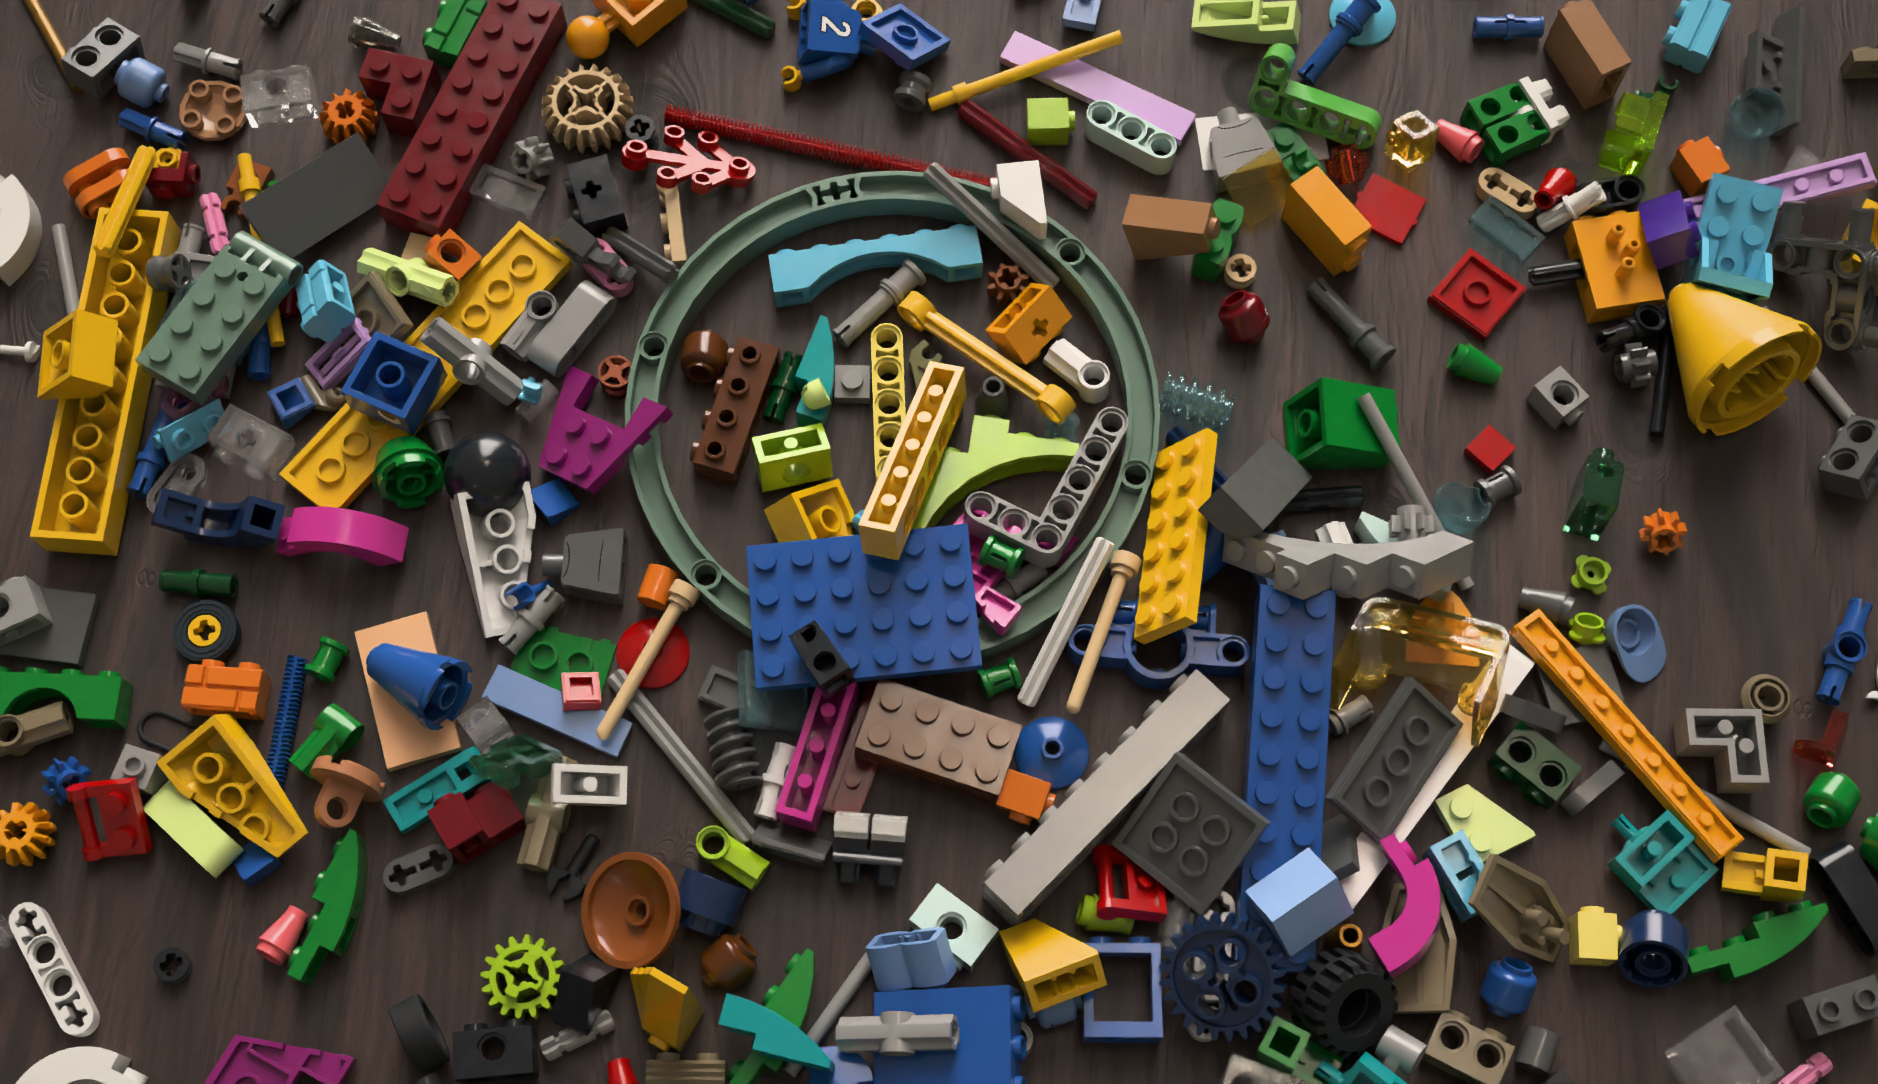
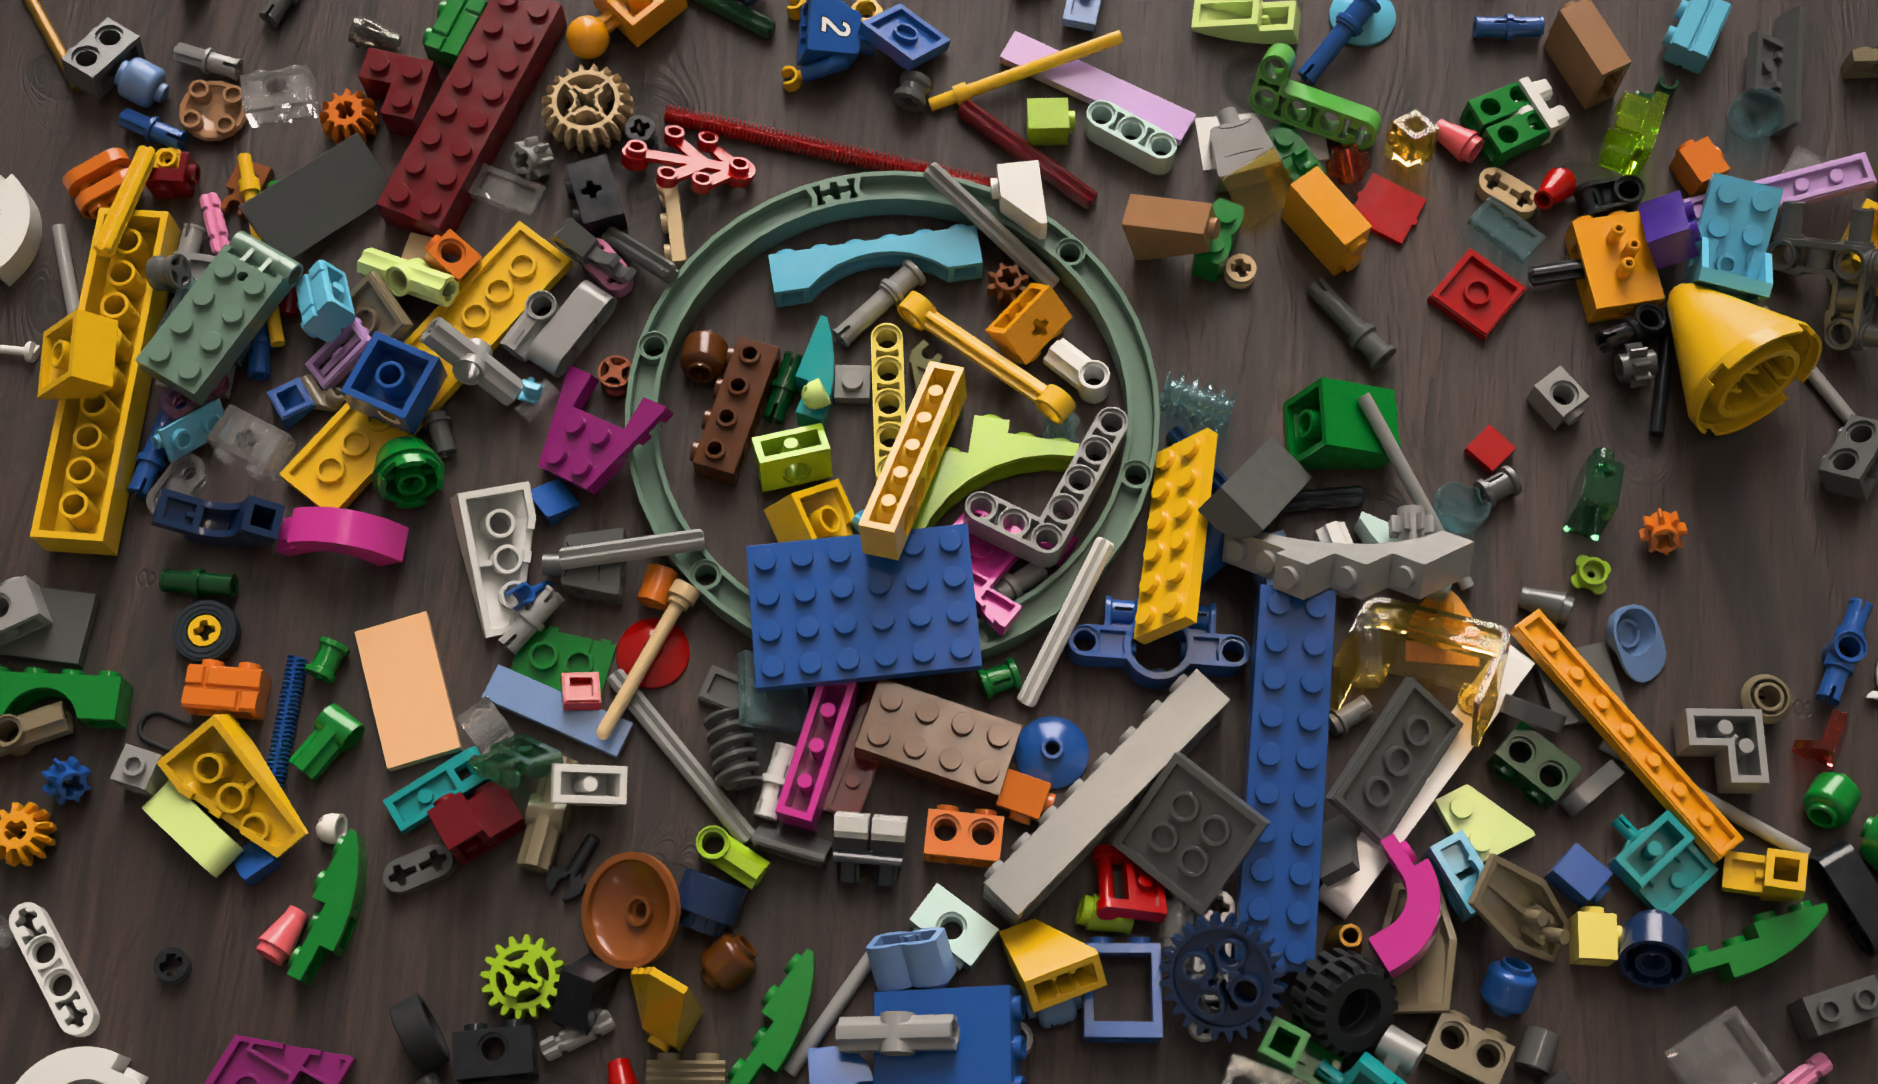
red plate [65,777,153,862] -> none
nougat tile [310,755,387,829] -> none
blue cone [366,643,473,730] -> none
black piece [443,431,531,518] -> none
teal slope [718,993,835,1073] -> none
black leg [788,620,855,699] -> none
dark grey cone [975,376,1010,417] -> none
green bush [978,534,1026,579] -> none
tan piece [1066,550,1142,714] -> none
dark red head [1218,290,1271,344] -> none
light blue slope [1244,847,1354,957] -> none
green cone [1446,343,1503,386] -> none
white axle [1536,181,1607,232] -> none
lime plate [1568,612,1606,645] -> none
none -> white hinge [315,813,348,844]
none -> light grey axle [559,529,705,570]
none -> orange brick [923,804,1004,868]
none -> blue brick [1544,842,1613,908]

